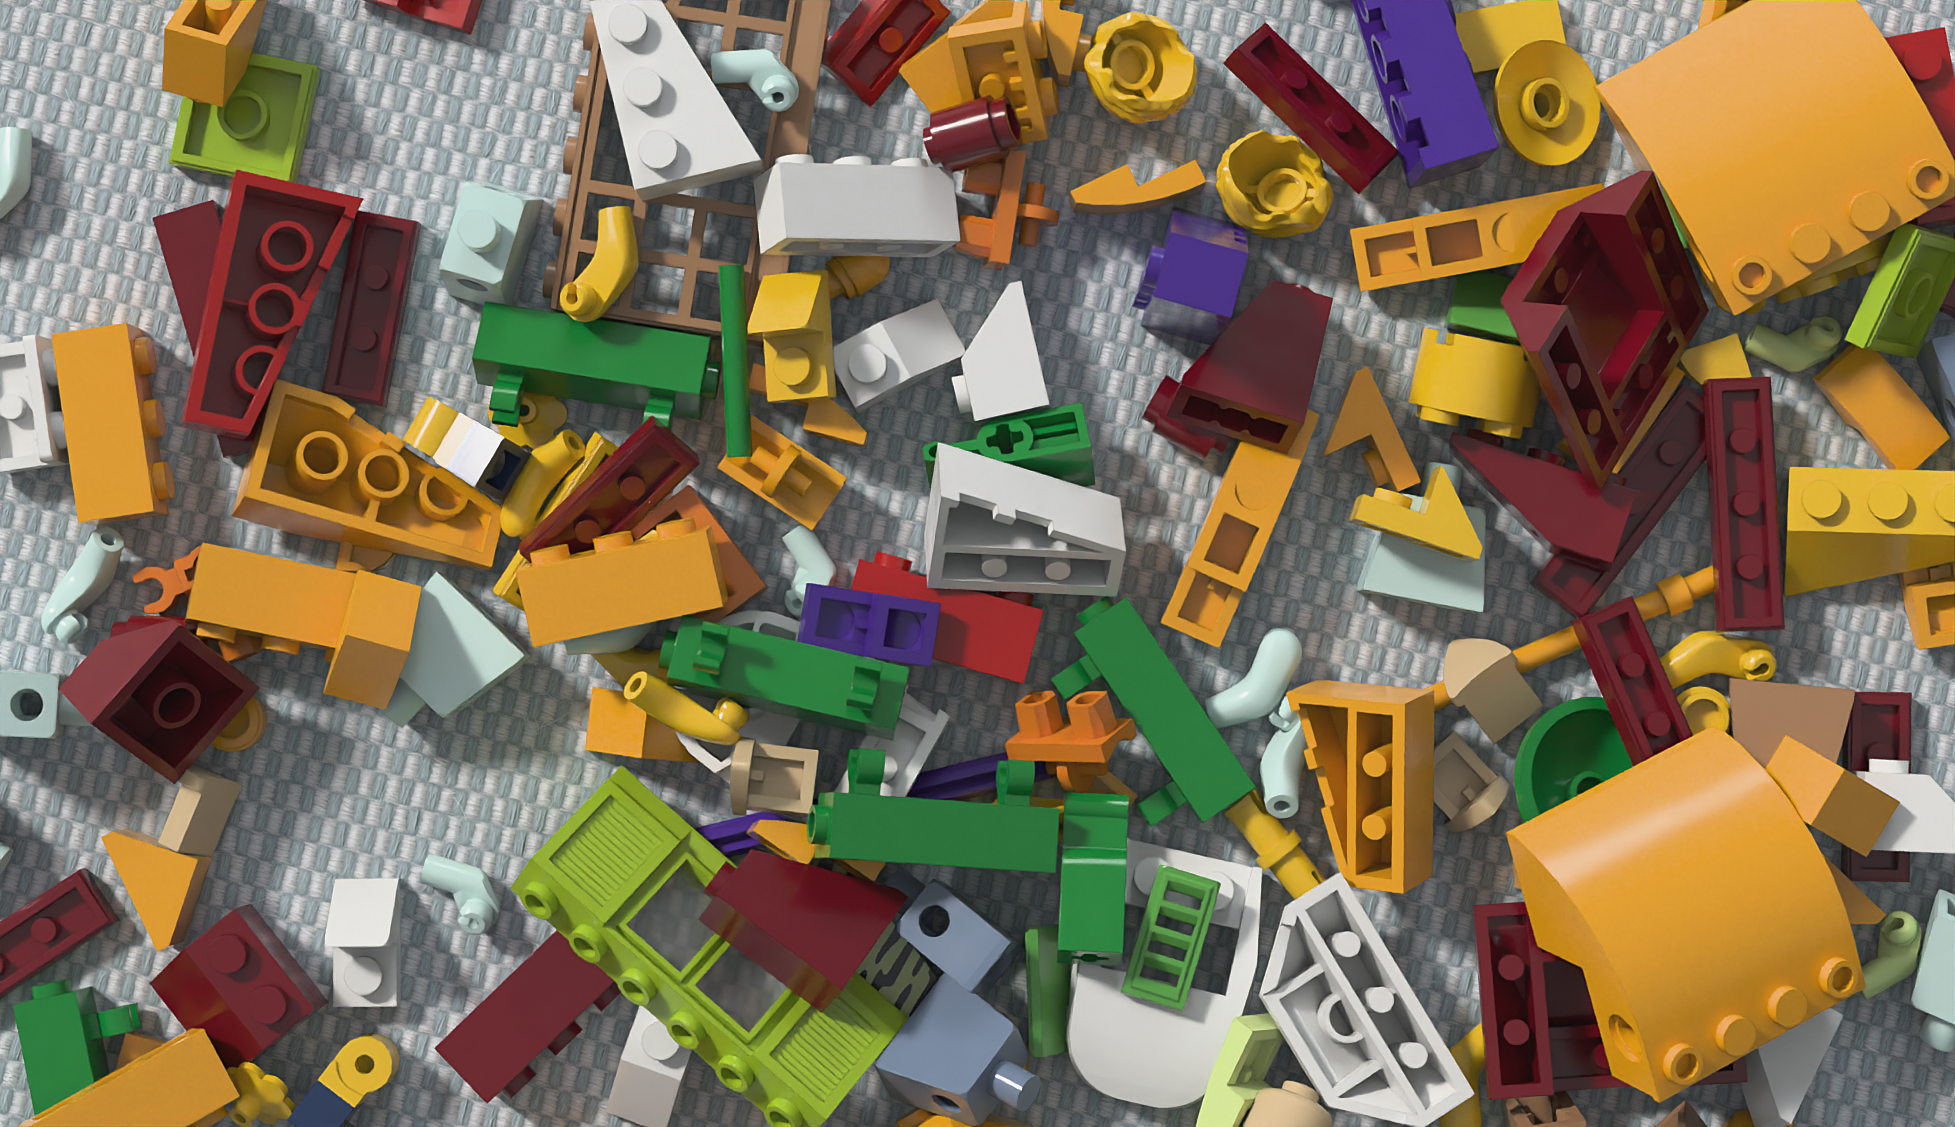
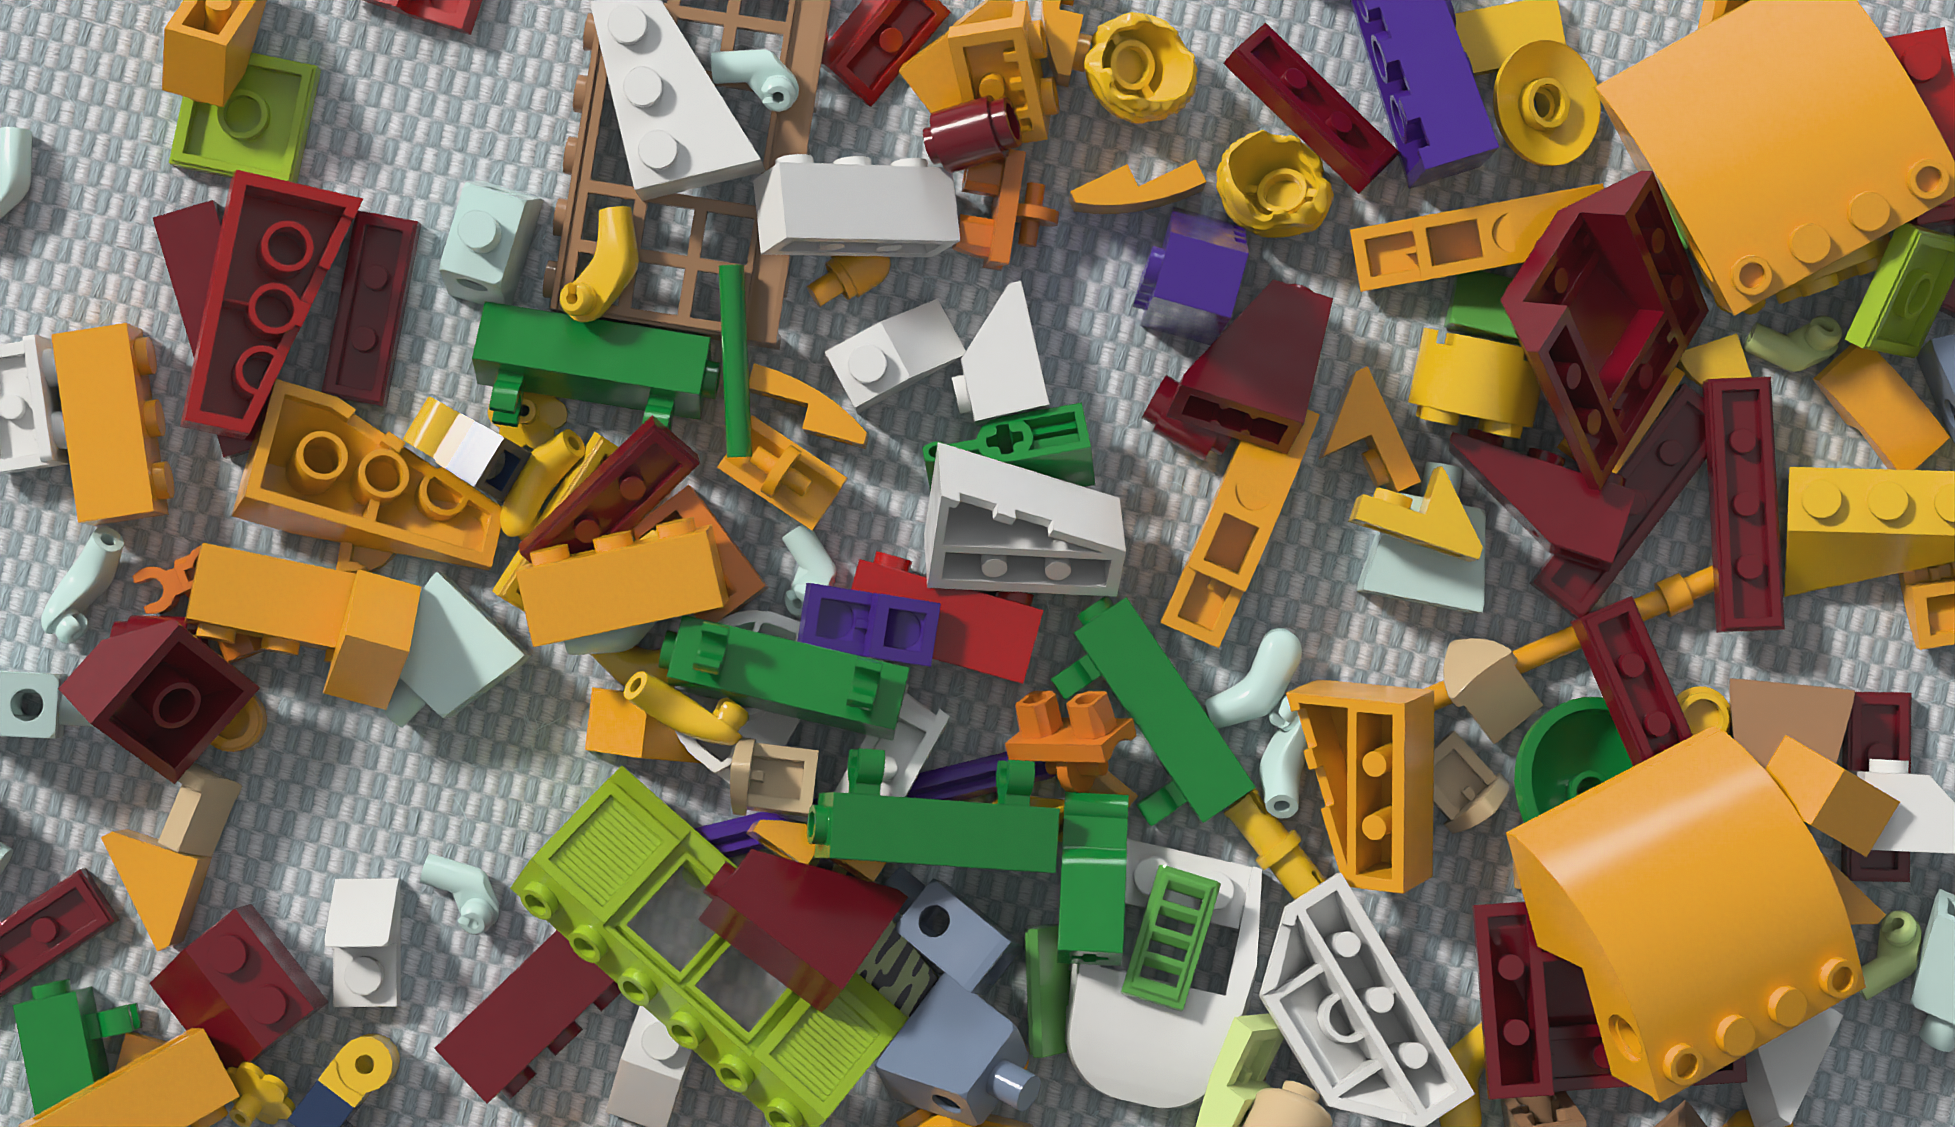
yellow slope [747,269,836,403] -> none
yellow arm [1660,631,1777,690] -> none

